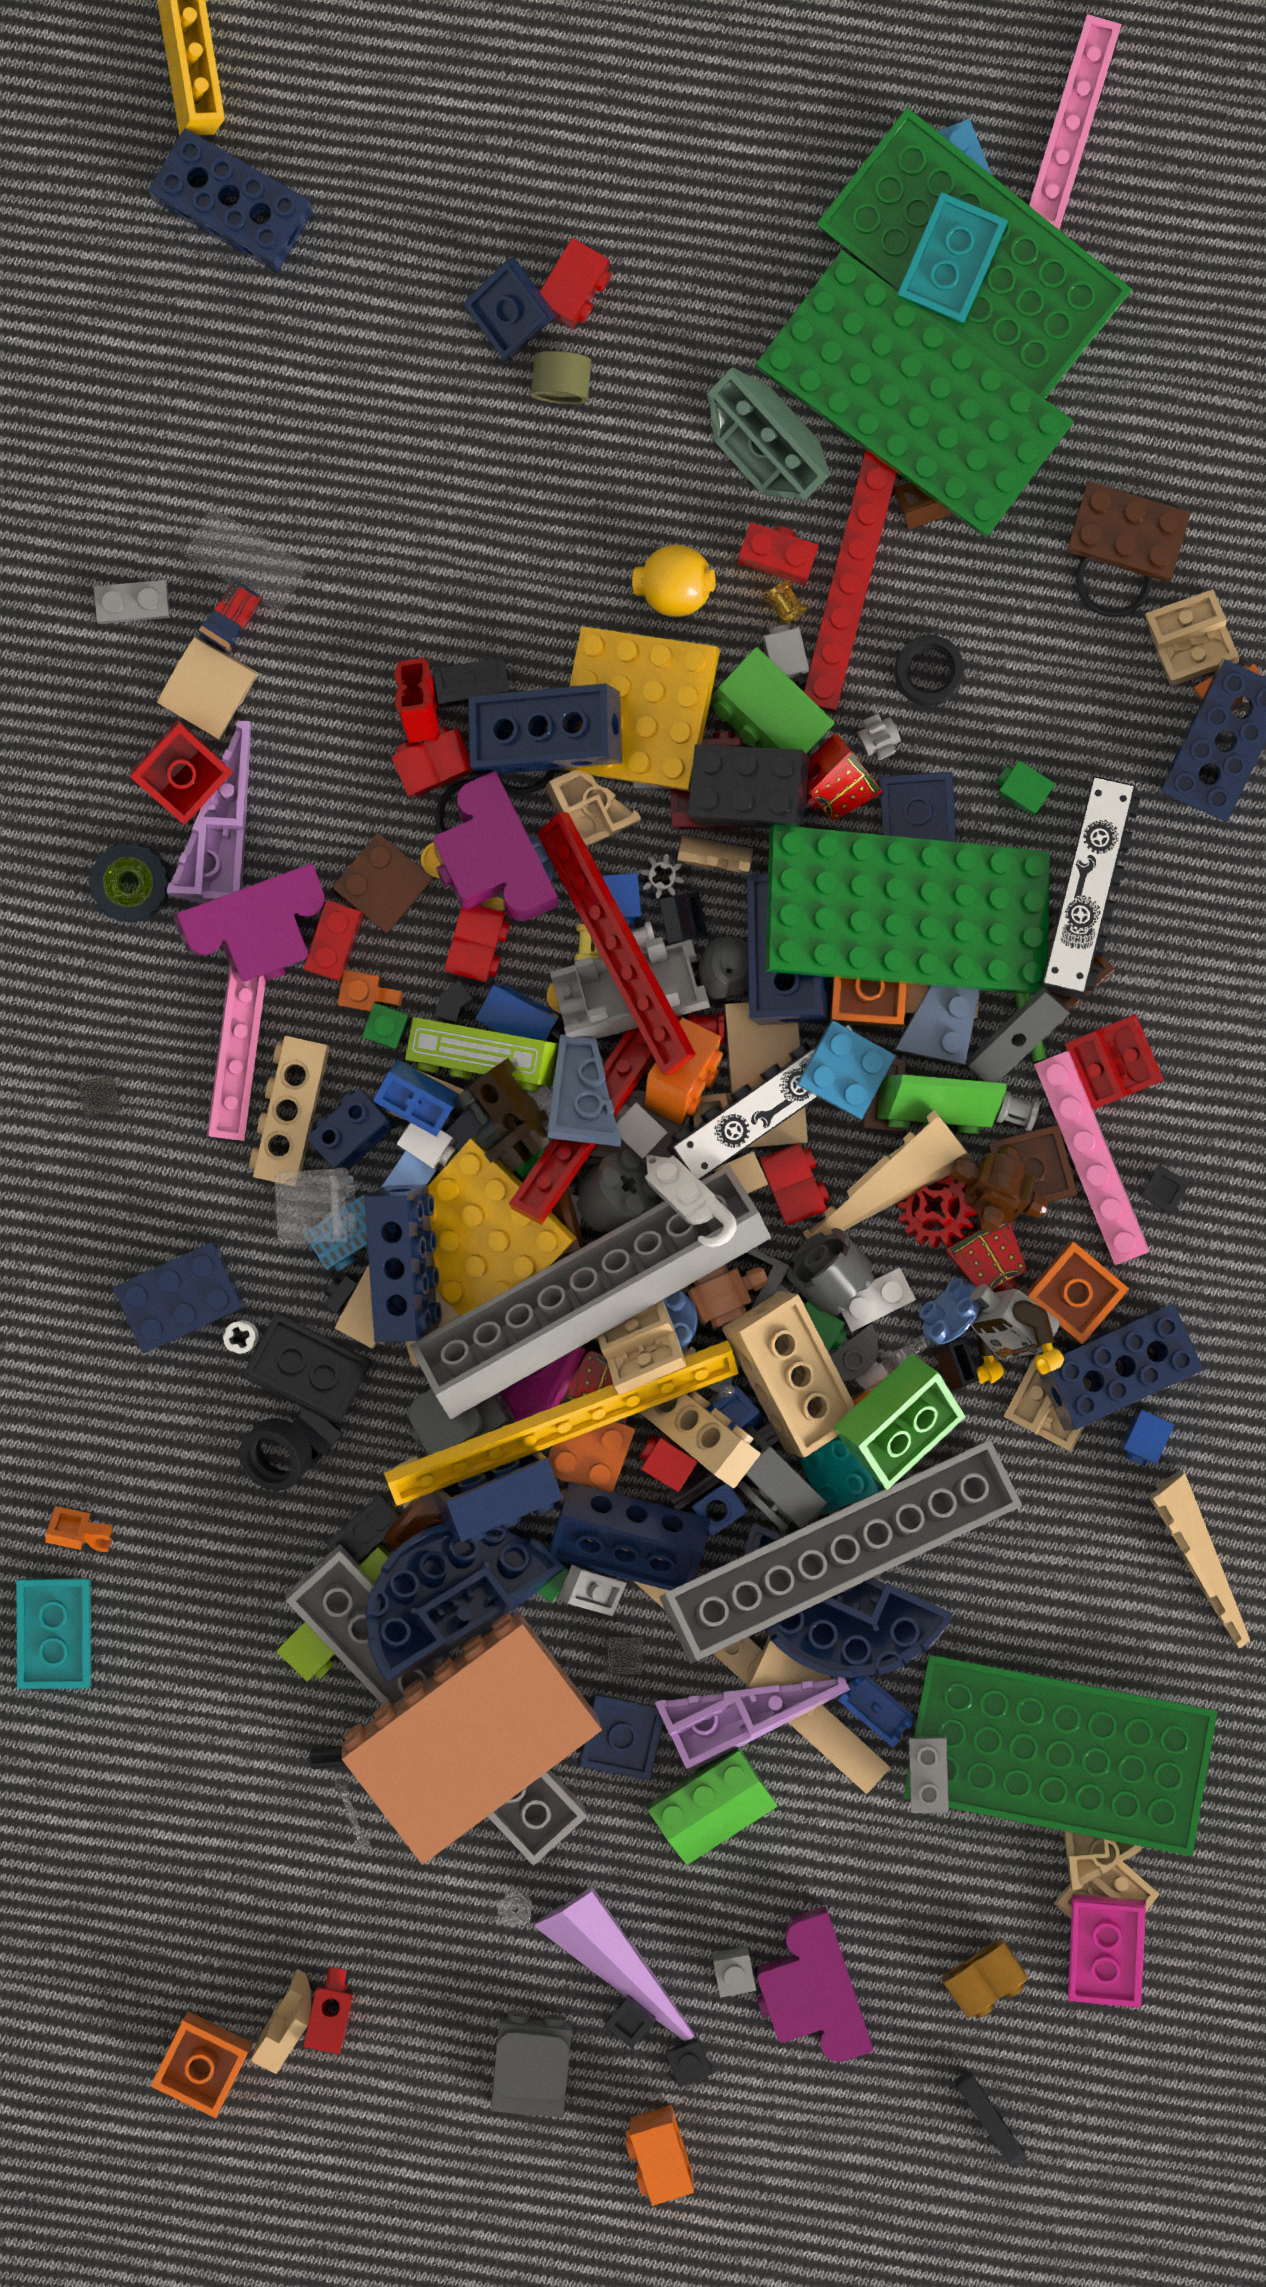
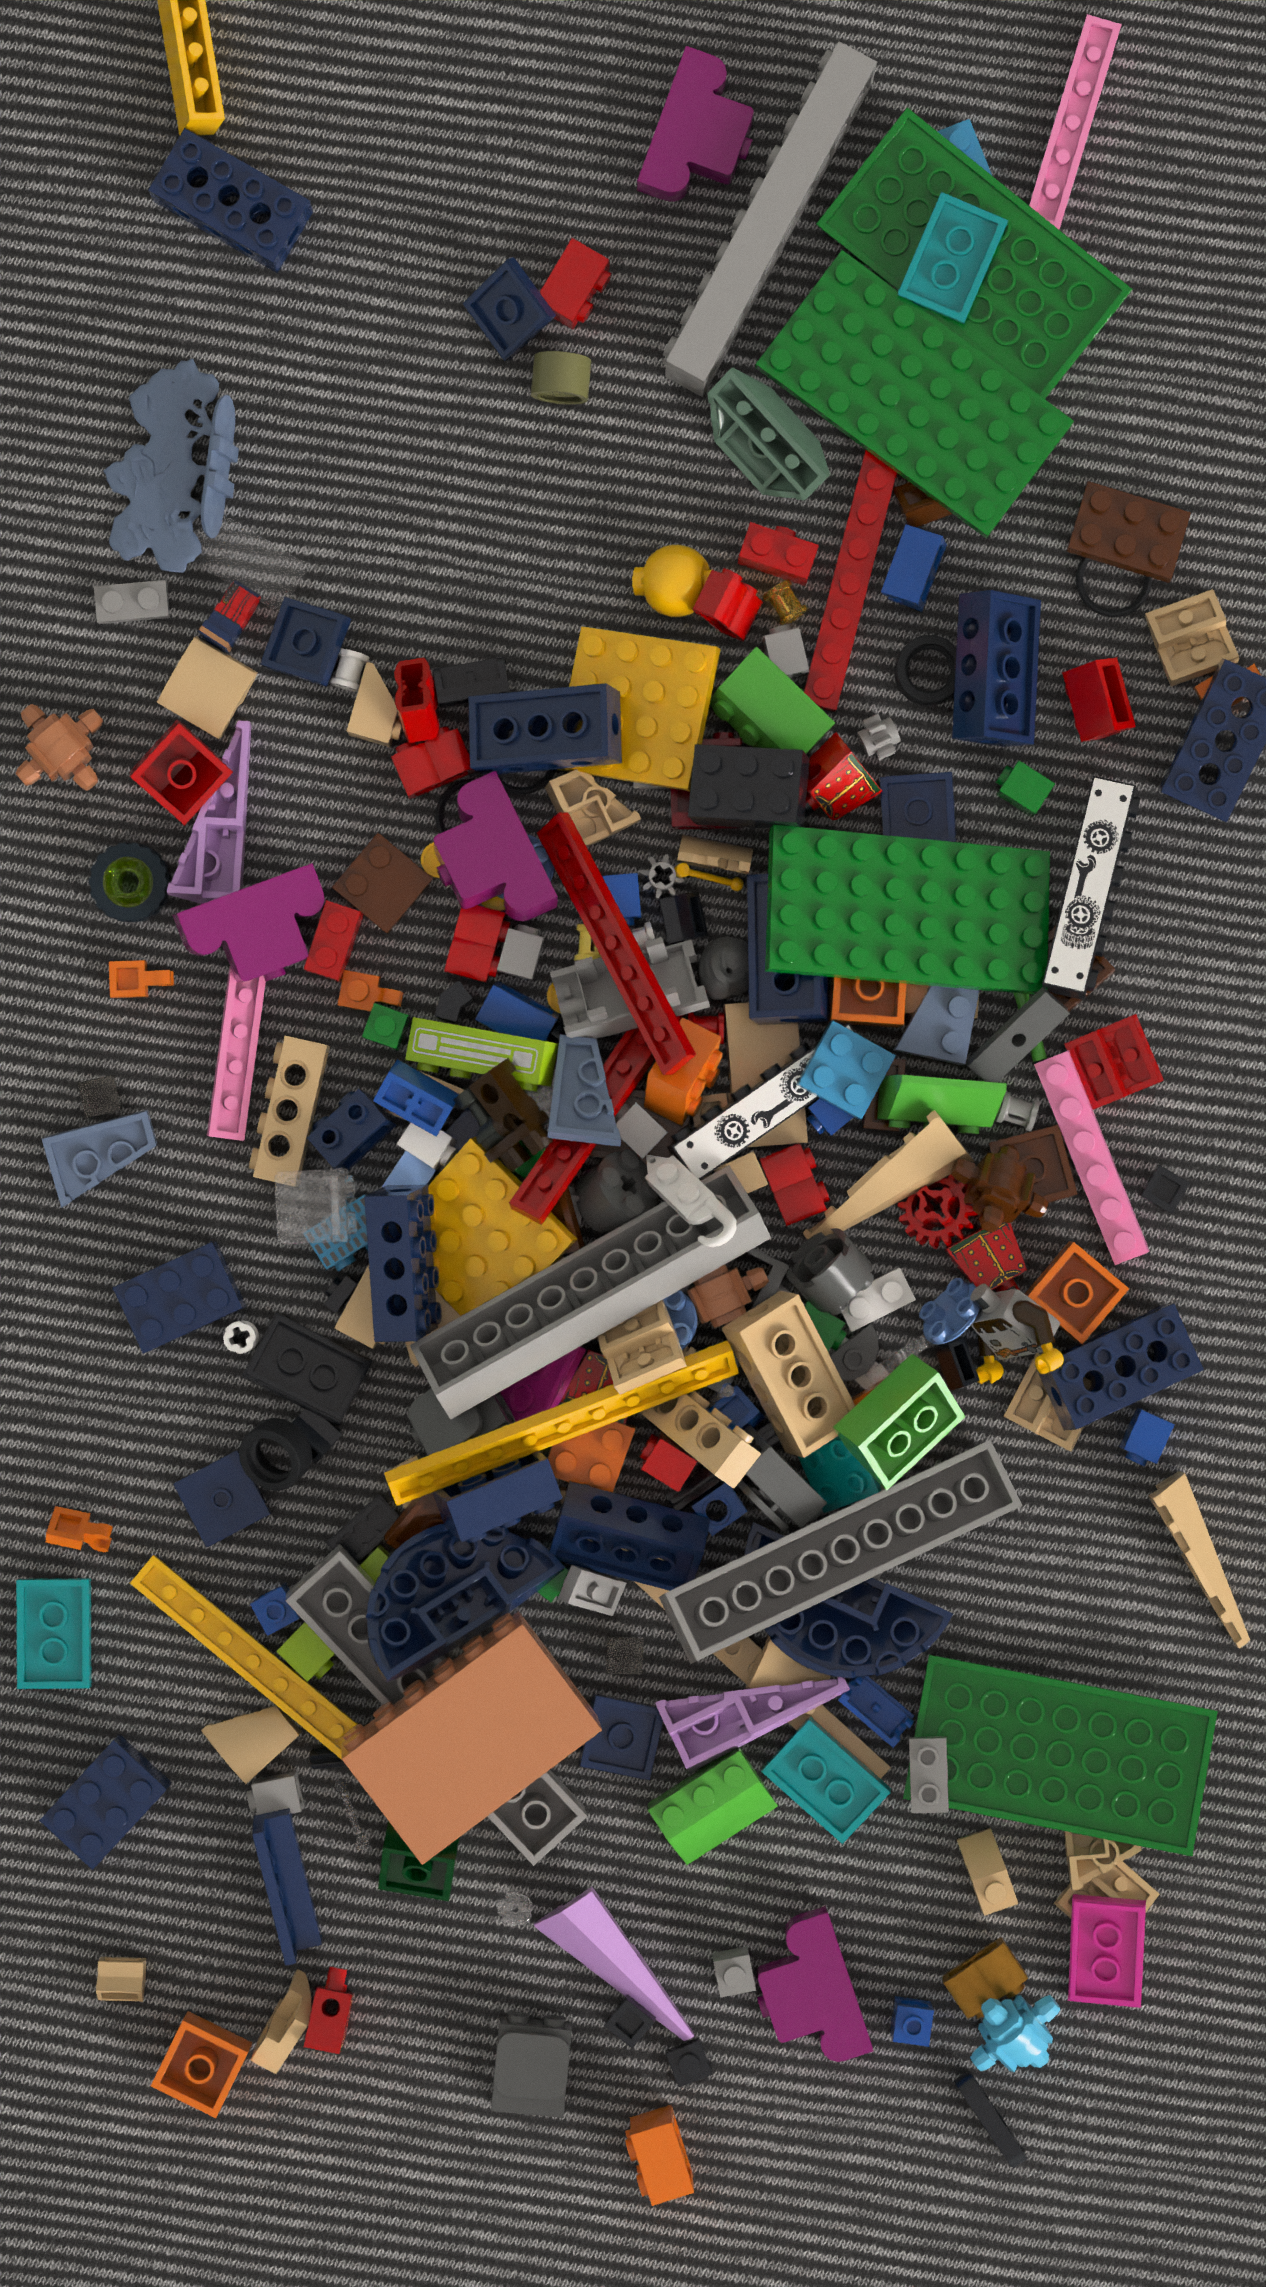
none -> nougat piece [15,704,103,791]
none -> dark blue brick [39,1734,172,1870]
none -> sand blue wing [42,1109,157,1208]
none -> tan piece [96,1957,146,2002]
none -> sand blue plant [103,359,239,573]
none -> orange plate [109,960,174,998]
none -> yellow plate [130,1555,358,1760]
none -> dark blue plate [173,1450,271,1548]
none -> tan slope [201,1705,302,1784]
none -> light grey brick [247,1771,304,1815]
none -> blue brick [250,1583,300,1636]
none -> dark blue fence [252,1808,322,1966]
none -> dark blue plate [260,597,351,687]
none -> white bush [329,648,370,692]
none -> tan slope [347,662,403,748]
none -> dark green slope [378,1821,460,1902]
none -> light grey brick [497,924,544,982]
none -> magenta brick [637,46,754,202]
none -> light grey brick [662,41,877,397]
none -> yellow hinge [674,863,744,891]
none -> red brick [693,568,763,642]
none -> teal plate [761,1716,891,1844]
none -> blue brick [806,1098,854,1136]
none -> blue hinge [881,524,947,612]
none -> blue brick [890,1996,934,2047]
none -> dark blue brick [952,590,1041,747]
none -> tan slope [956,1828,1018,1916]
none -> medium azure piece [970,1995,1061,2072]
none -> red brick [1062,657,1136,742]

